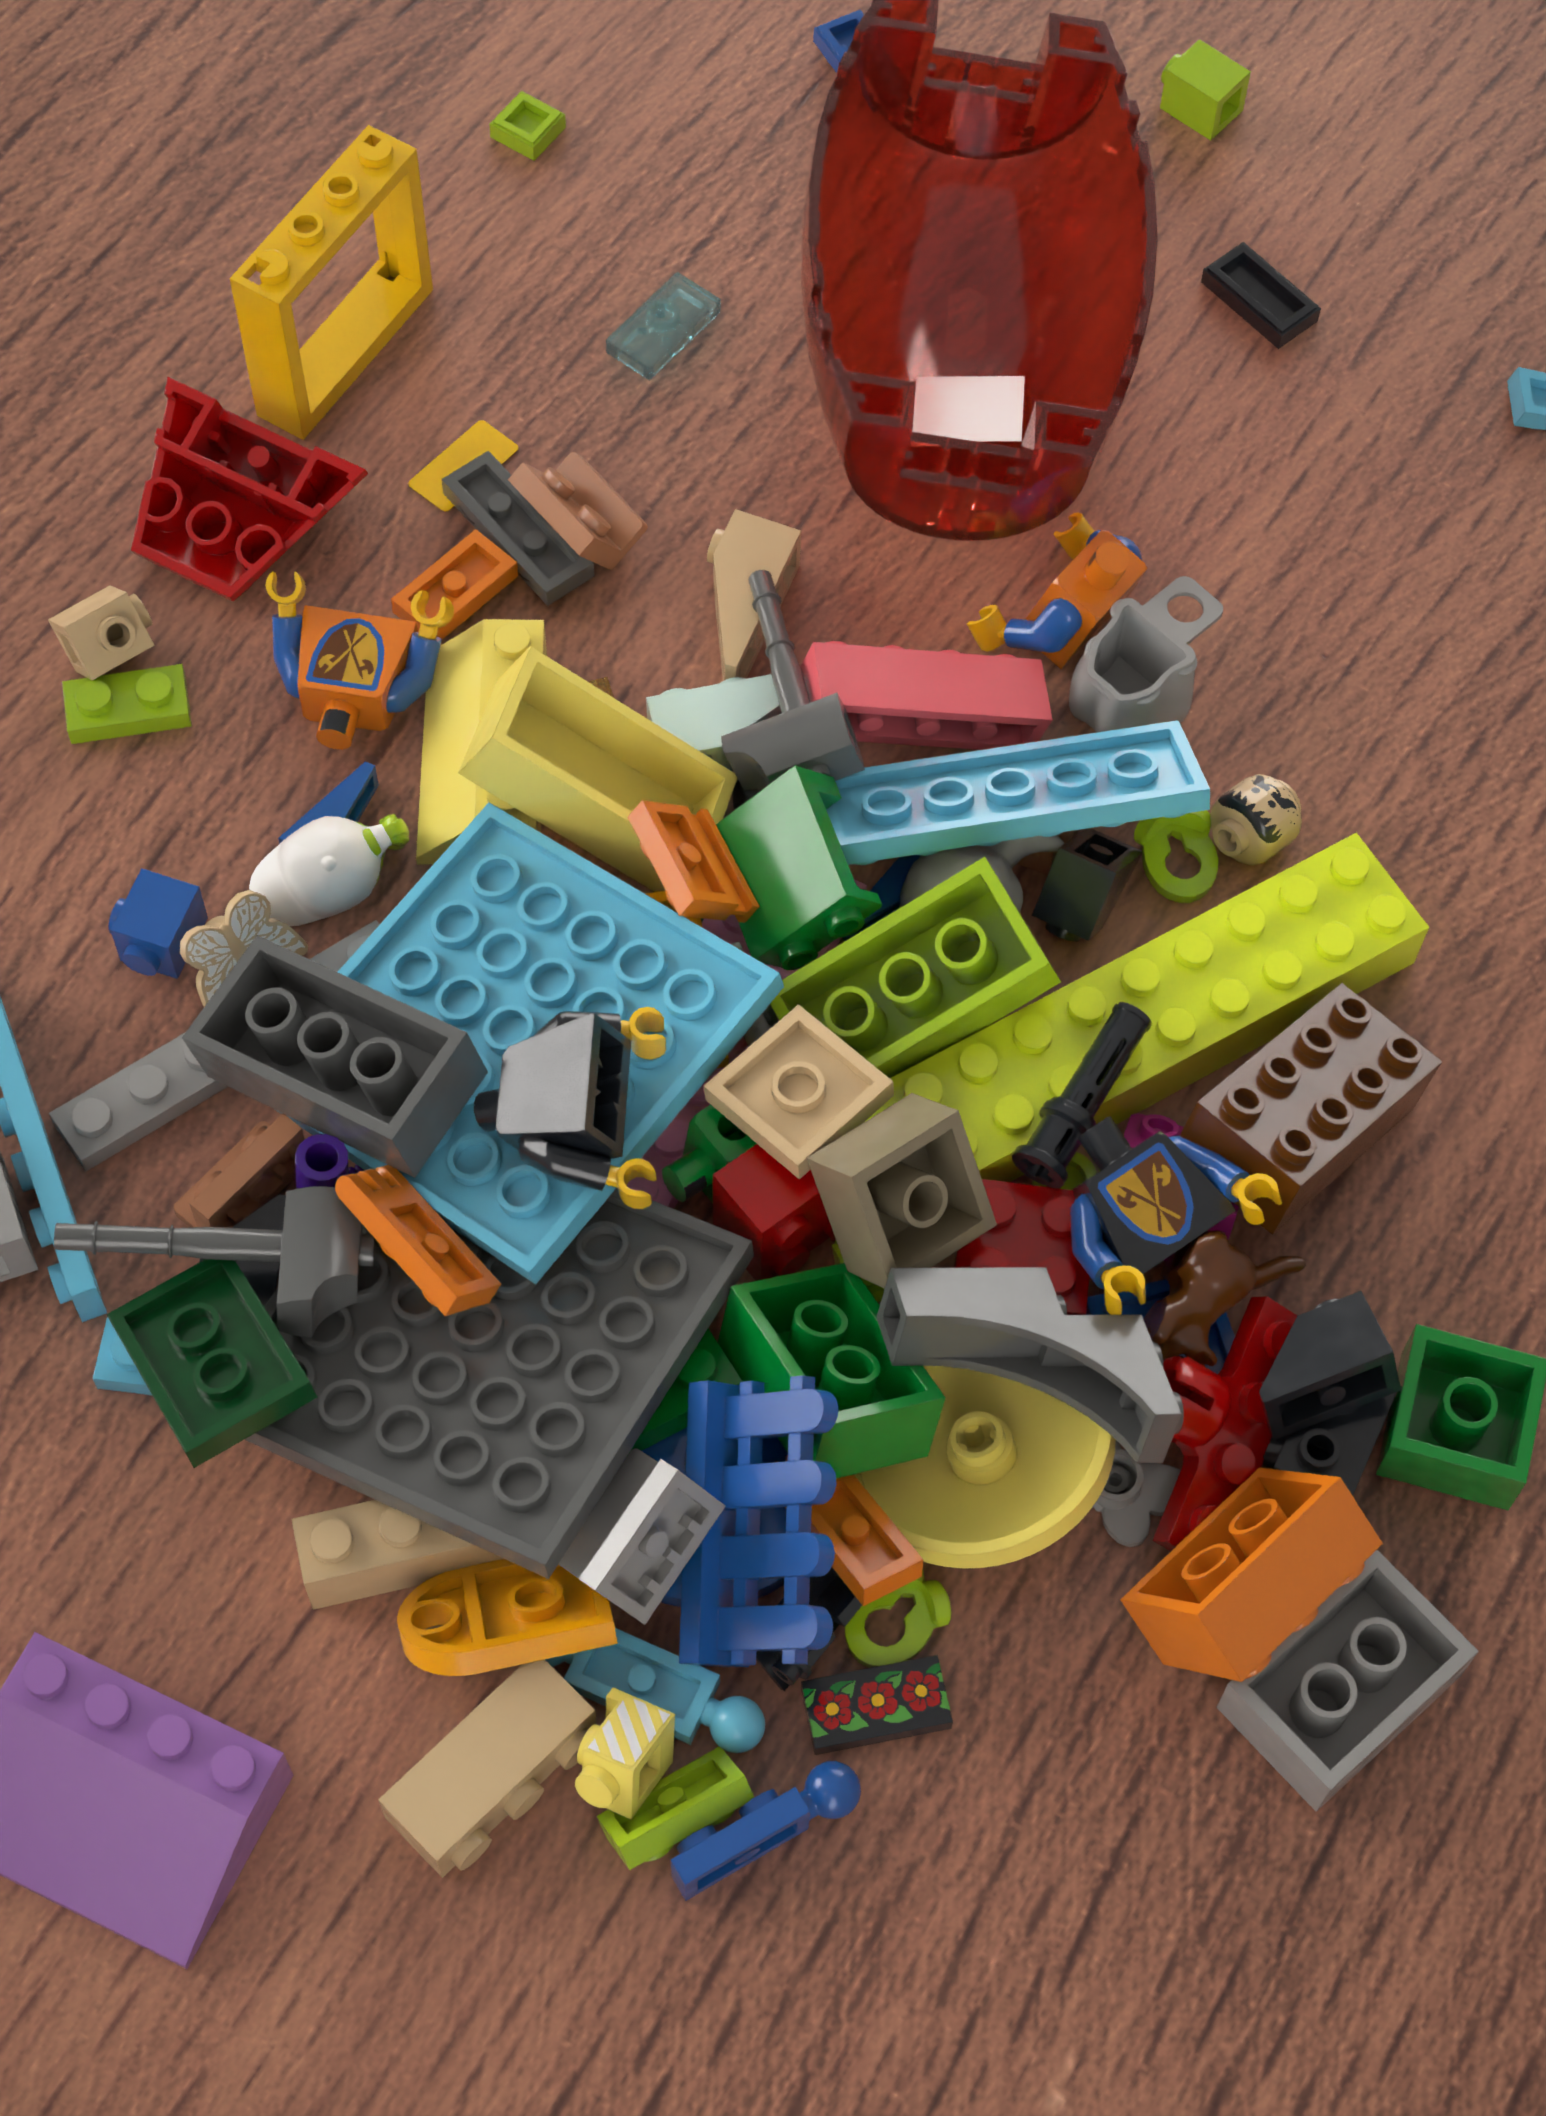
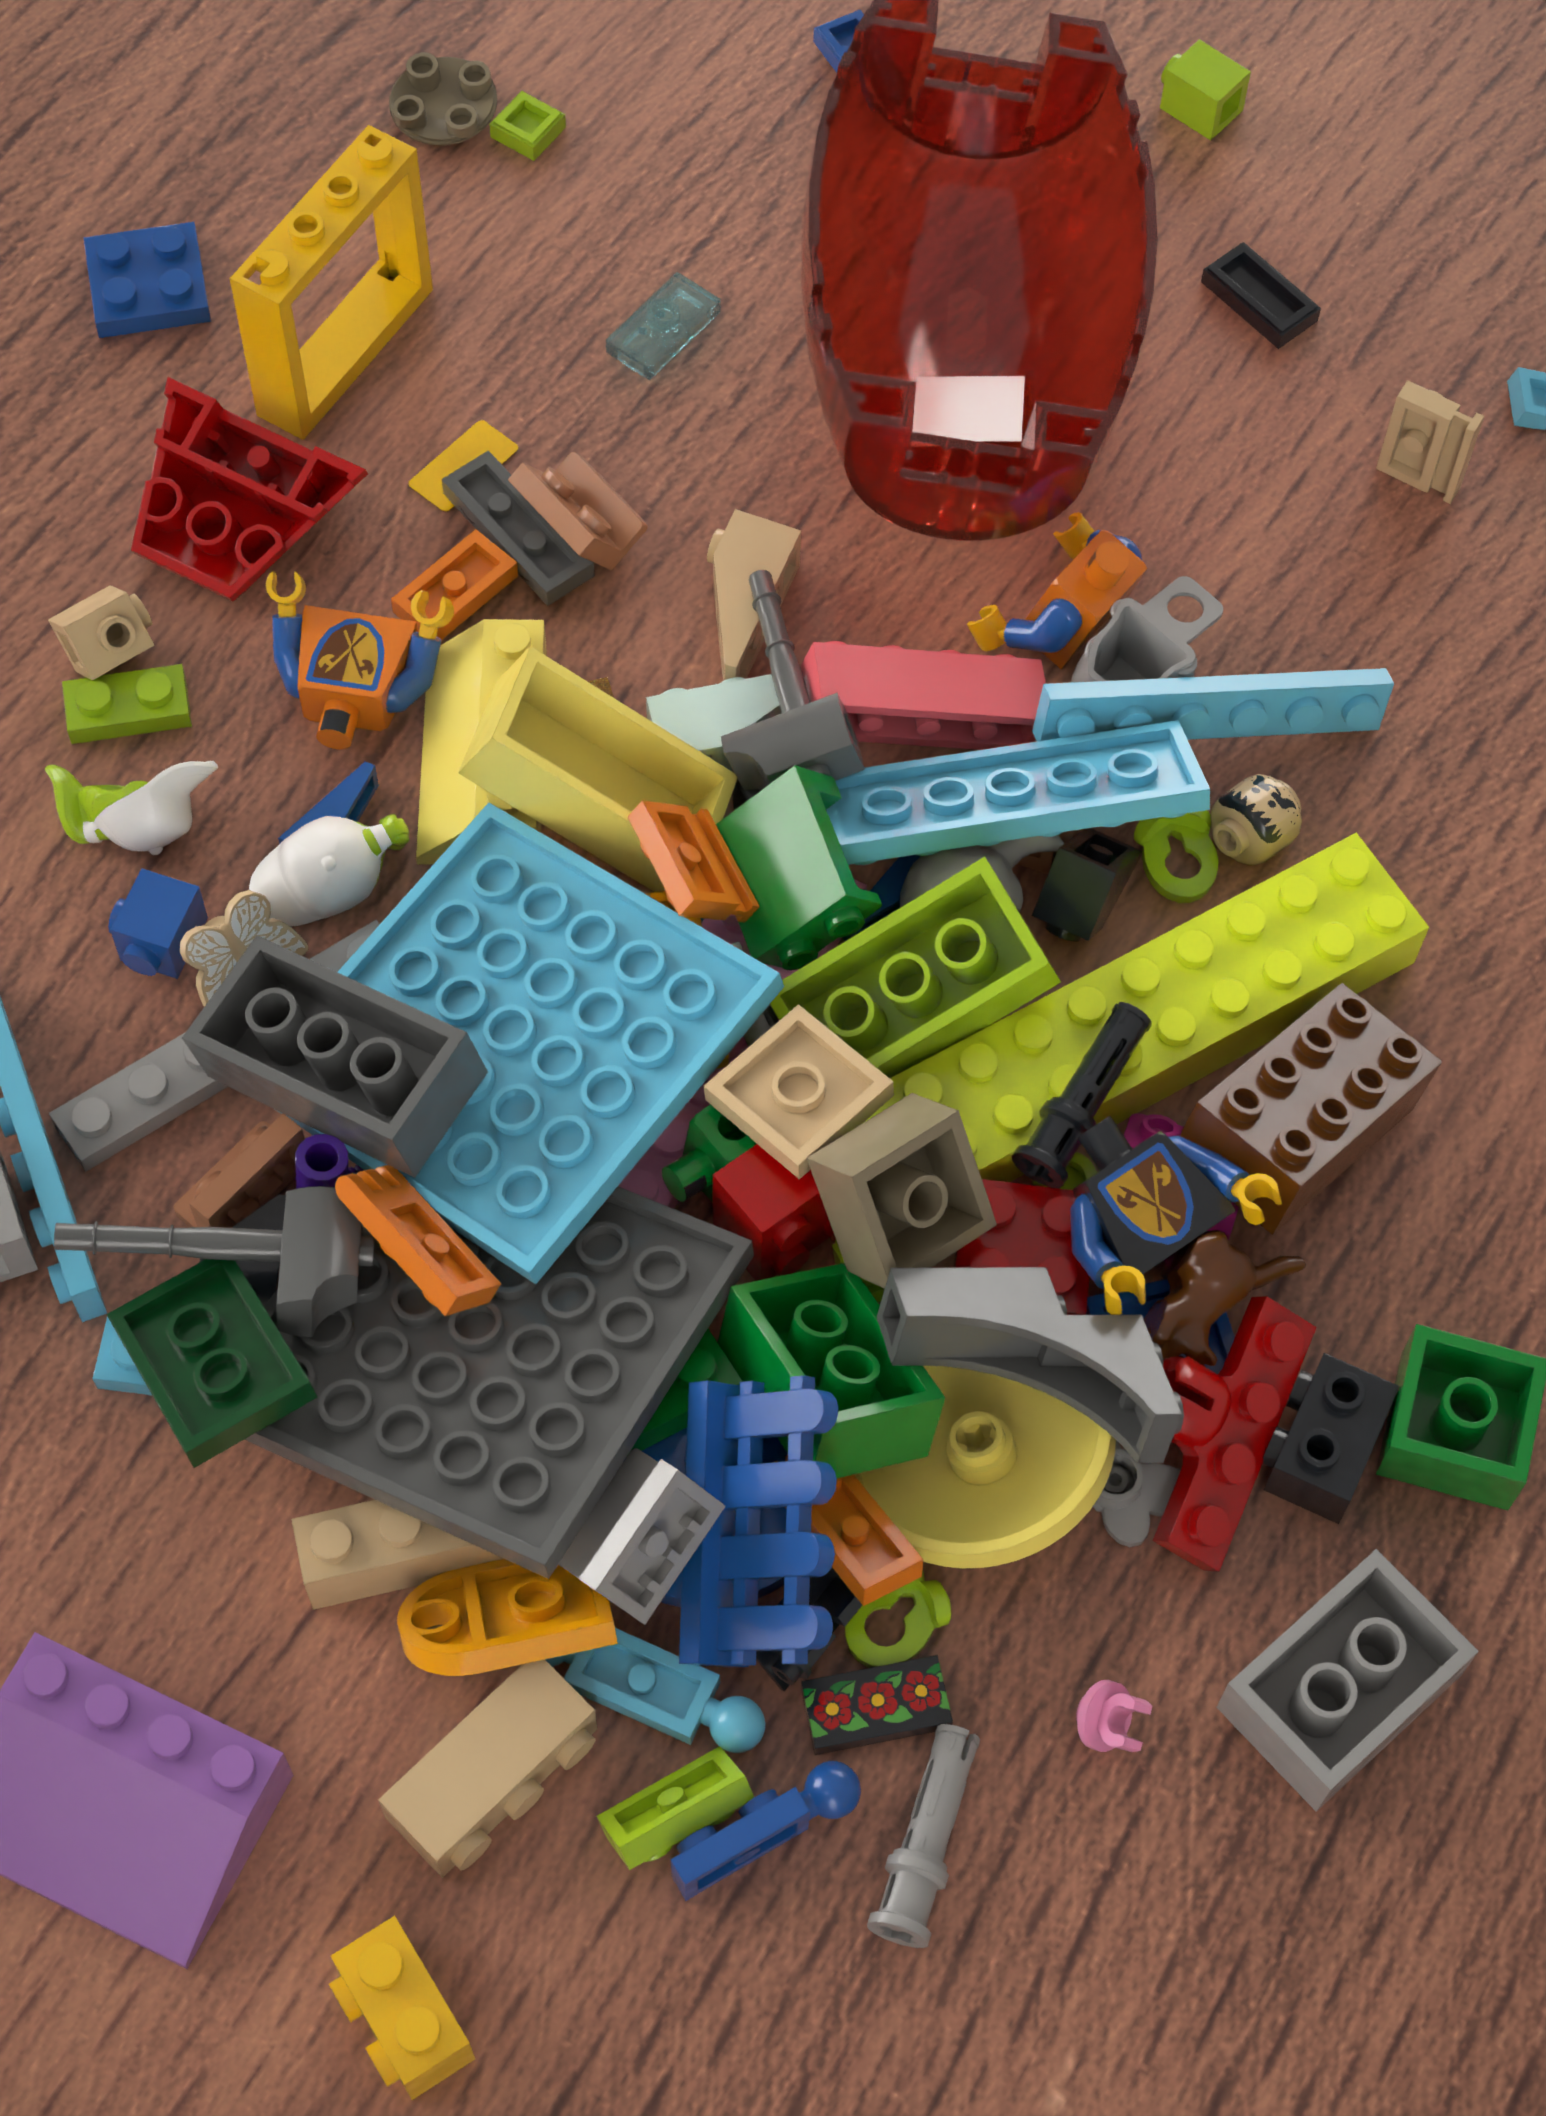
torso [474,1007,666,1209] -> none
light yellow brick [575,1687,675,1820] -> none
orange brick [1120,1467,1383,1682] -> none
black slope [1259,1291,1401,1440] -> none
none -> white hair [45,761,218,855]
none -> blue plate [83,222,211,338]
none -> yellow brick [329,1915,475,2100]
none -> dark tan dish [389,52,497,146]
none -> light grey pin [867,1724,980,1948]
none -> medium azure plate [1032,668,1394,742]
none -> bright pink plate [1076,1680,1152,1752]
none -> tan plate [1376,380,1484,504]

